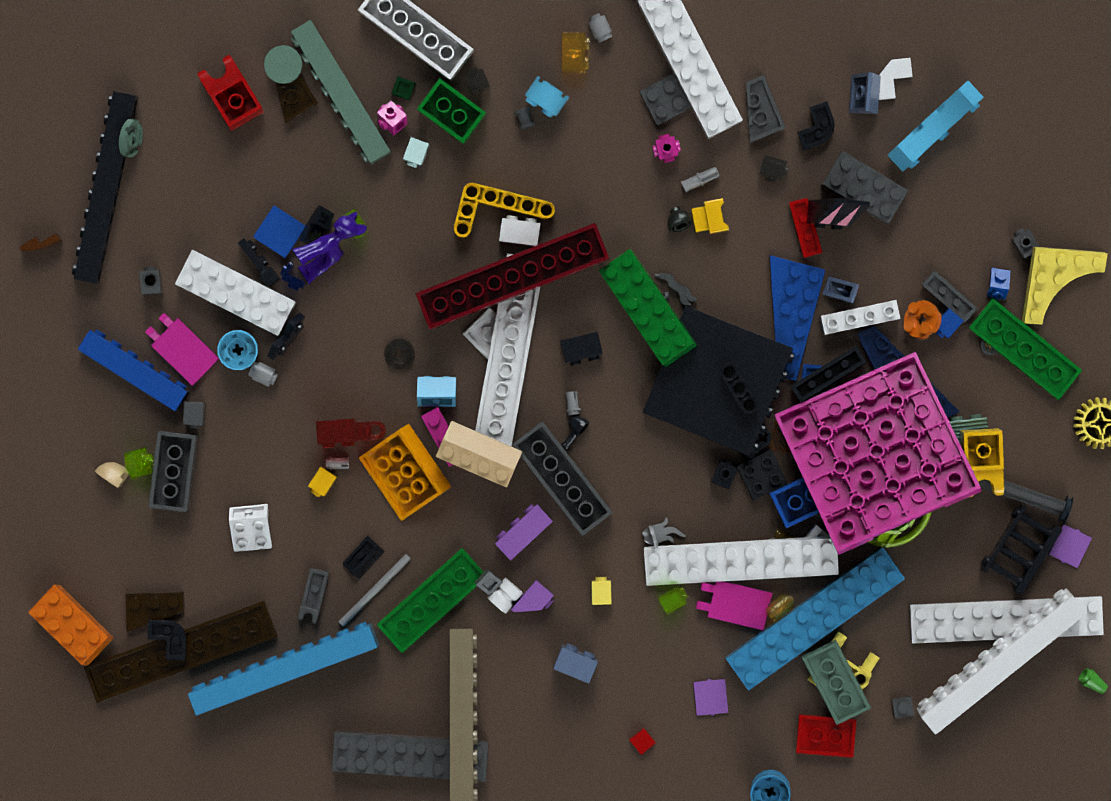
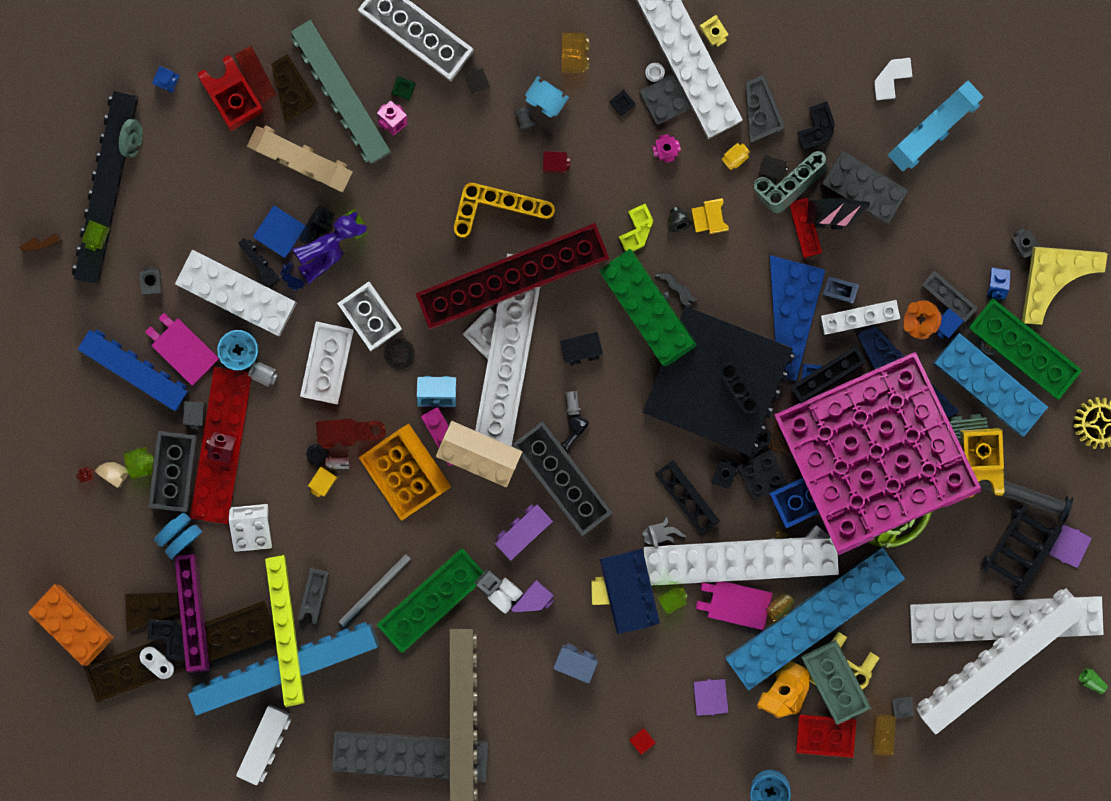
sand green tile [264,45,303,84] -> none
black plate [268,312,305,360] -> none
black slope [342,536,385,579] -> none
light aqua brick [403,137,430,168] -> none
green brick [417,78,487,145] -> none
white brick [499,215,540,247] -> none
light grey brick [587,13,613,43] -> none
light grey axle [681,167,719,193] -> none
sand blue slope [849,72,881,114] -> none
none -> clear red plate [75,467,95,483]
none -> clear neon green brick [81,220,110,251]
none -> white plate [140,647,174,679]
none -> blue brick [152,66,180,93]
none -> dark azure wheel [153,512,203,560]
none -> magenta brick [174,554,210,673]
none -> red plate [190,367,252,524]
none -> dark red brick [205,432,236,463]
none -> clear red slope [235,45,278,104]
none -> white brick [236,704,291,786]
none -> tan brick [247,126,353,192]
none -> neon yellow plate [265,555,305,707]
none -> white plate [300,322,354,404]
none -> black tile [306,444,330,467]
none -> white brick [337,282,403,351]
none -> dark red brick [543,151,571,174]
none -> dark blue slope [600,549,660,634]
none -> black tile [609,90,636,117]
none -> neon yellow tile [619,203,653,252]
none -> white plate [645,63,665,82]
none -> black fence [655,460,720,534]
none -> light yellow brick [699,15,729,47]
none -> yellow brick [721,143,750,170]
none -> sand green beam [754,151,828,213]
none -> light orange piece [757,661,810,718]
none -> clear yellow brick [872,714,896,756]
none -> dark azure brick [932,333,1048,437]

